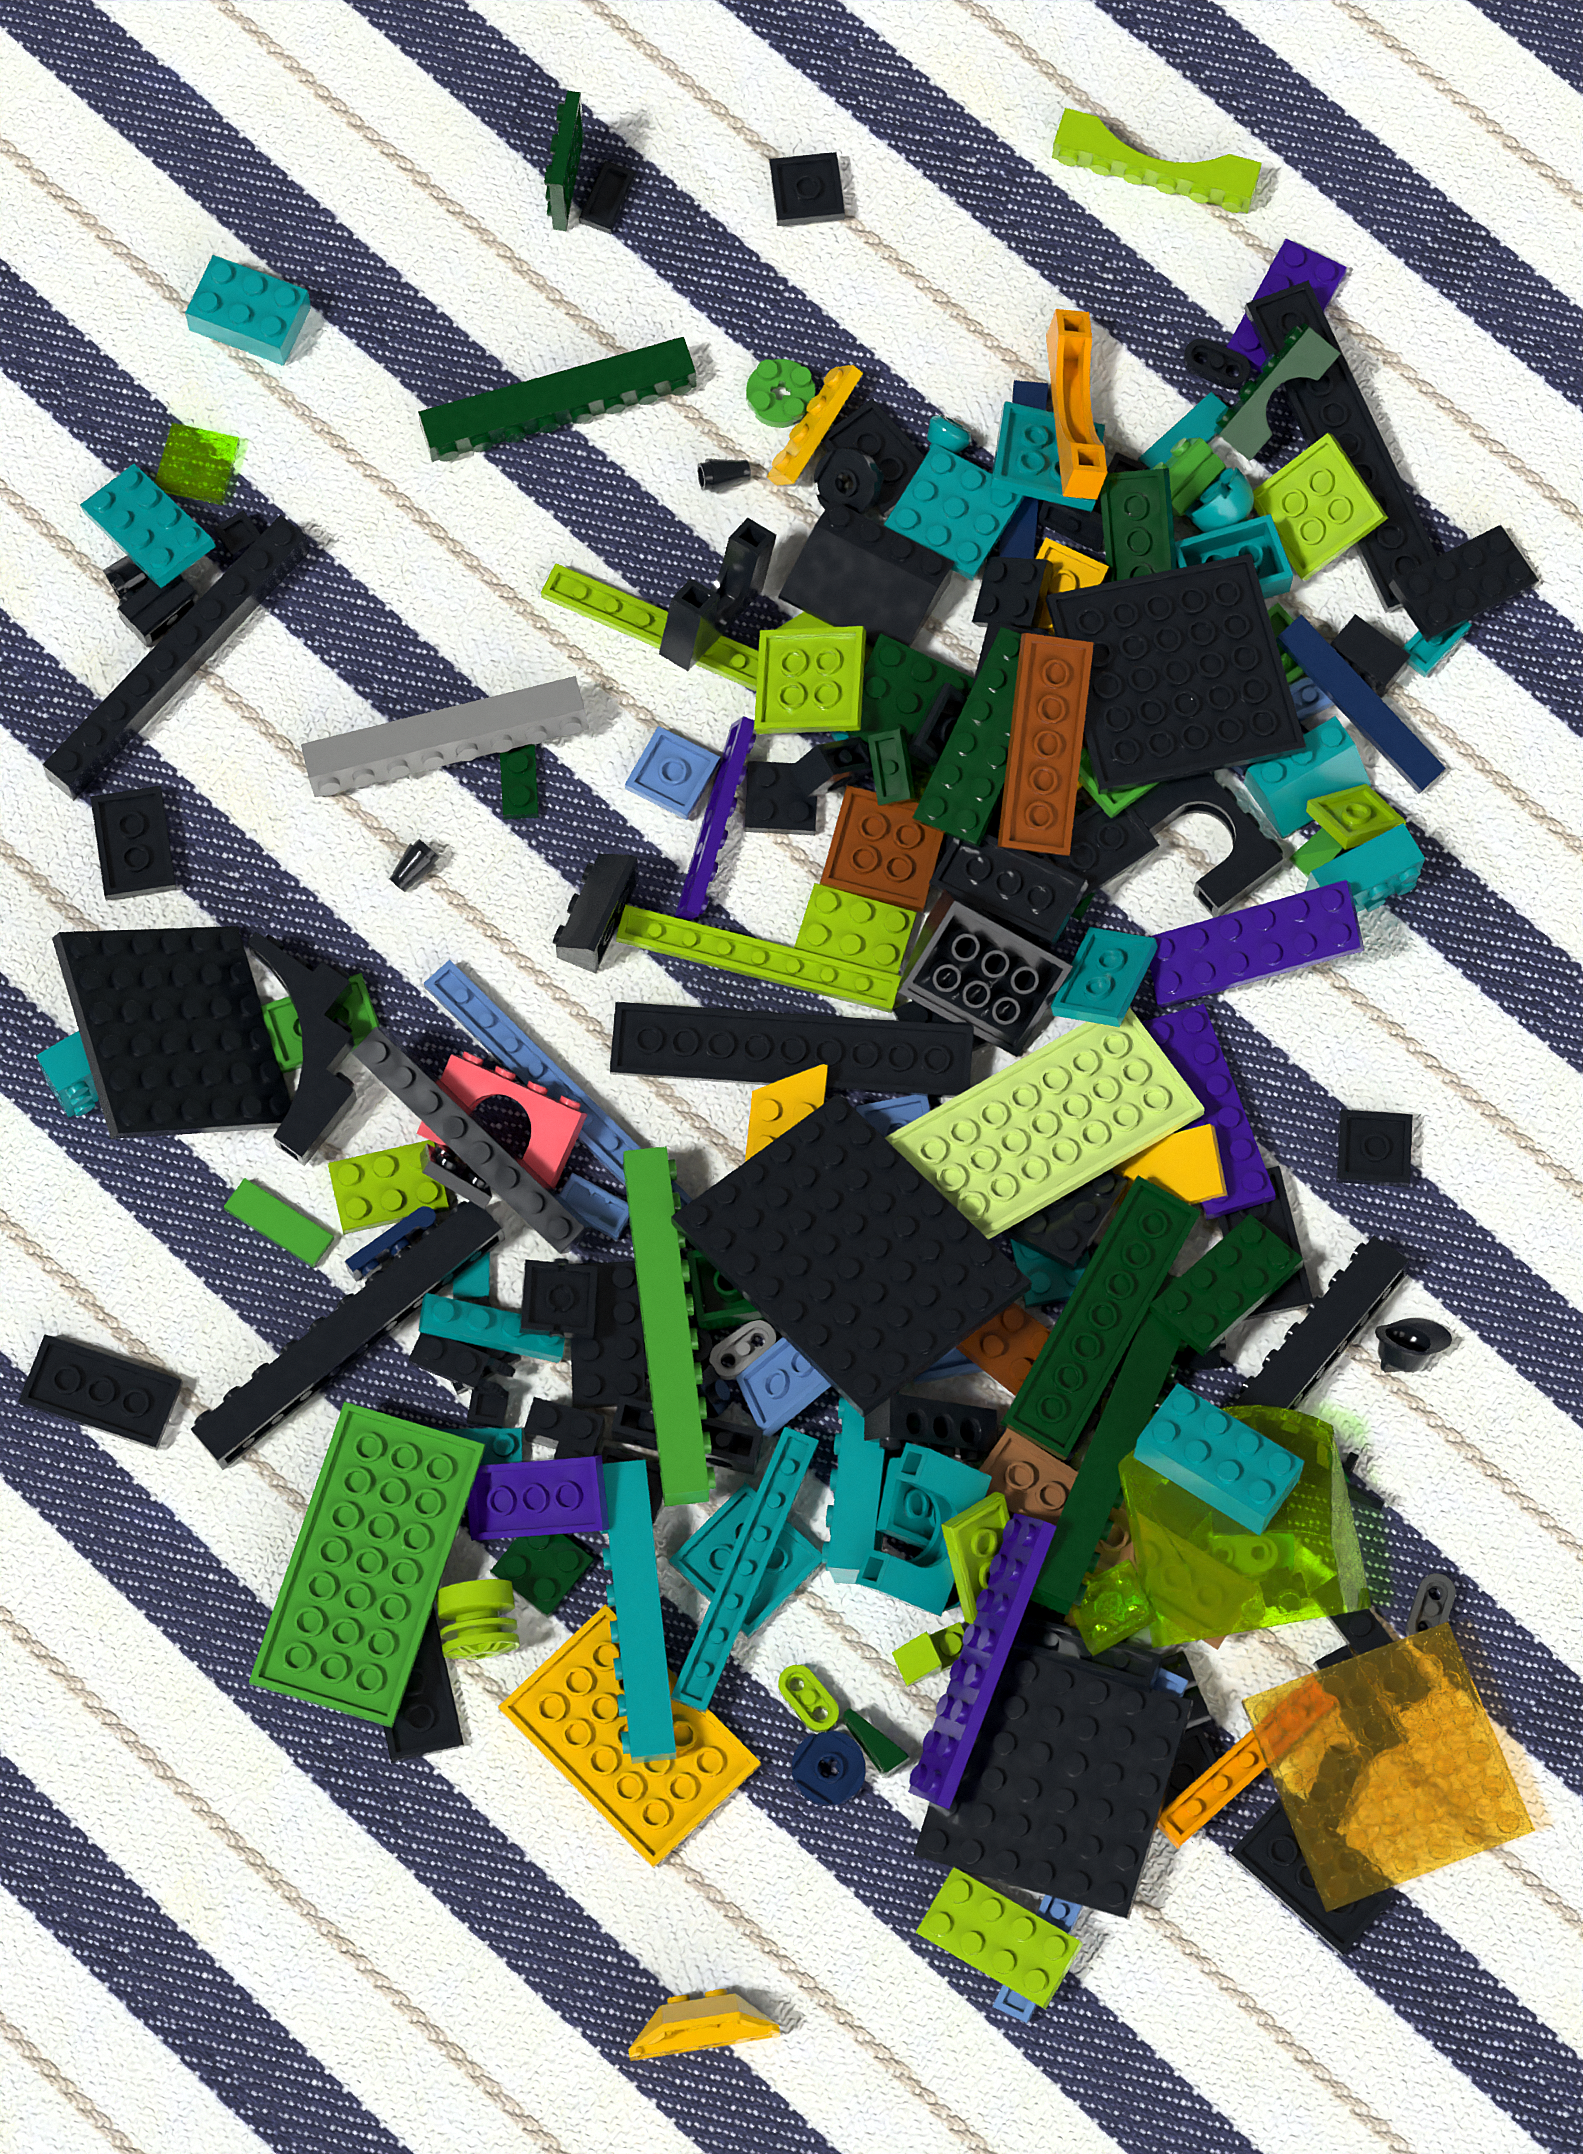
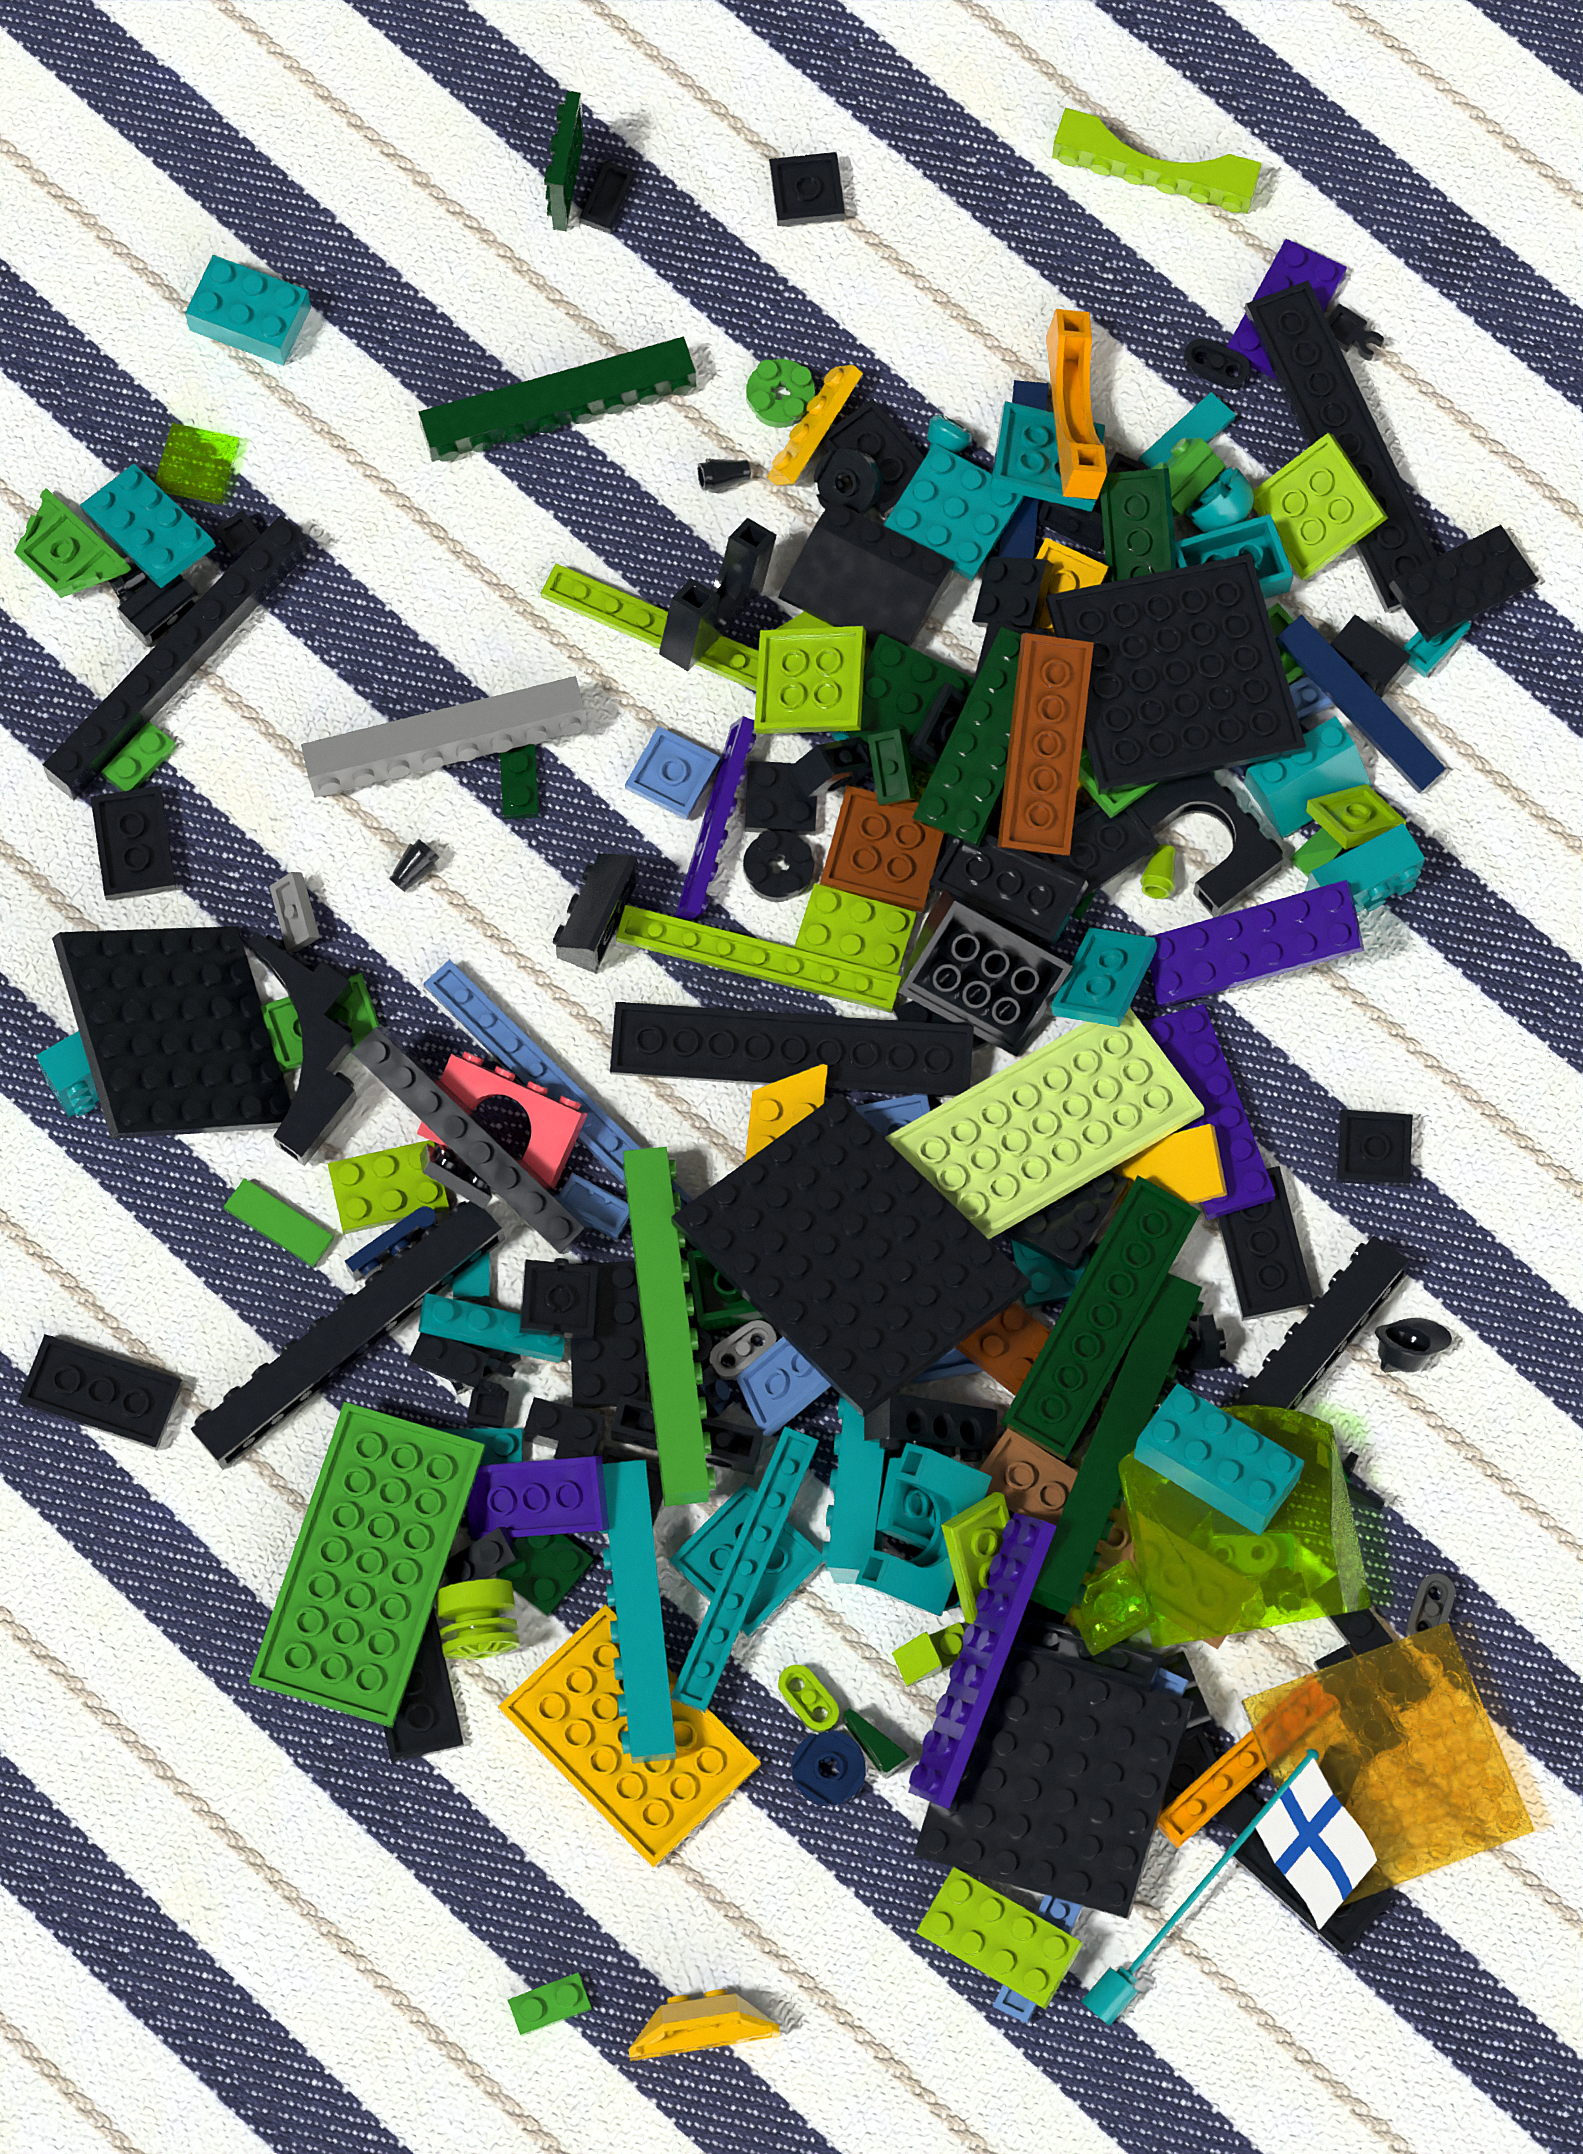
dark green plate [1149,1214,1304,1356] -> none
dark green arch [1214,323,1341,461] -> none
none -> bright green wing [14,488,131,598]
none -> bright green plate [101,721,177,792]
none -> light grey plate [269,872,320,952]
none -> black plate [445,1527,522,1585]
none -> bright green plate [507,1973,592,2037]
none -> black plate [743,830,814,902]
none -> flag [1081,1748,1377,2027]
none -> lime cone [1140,844,1176,899]
none -> black tile [1214,1789,1263,1837]
none -> black plate [1327,303,1384,361]

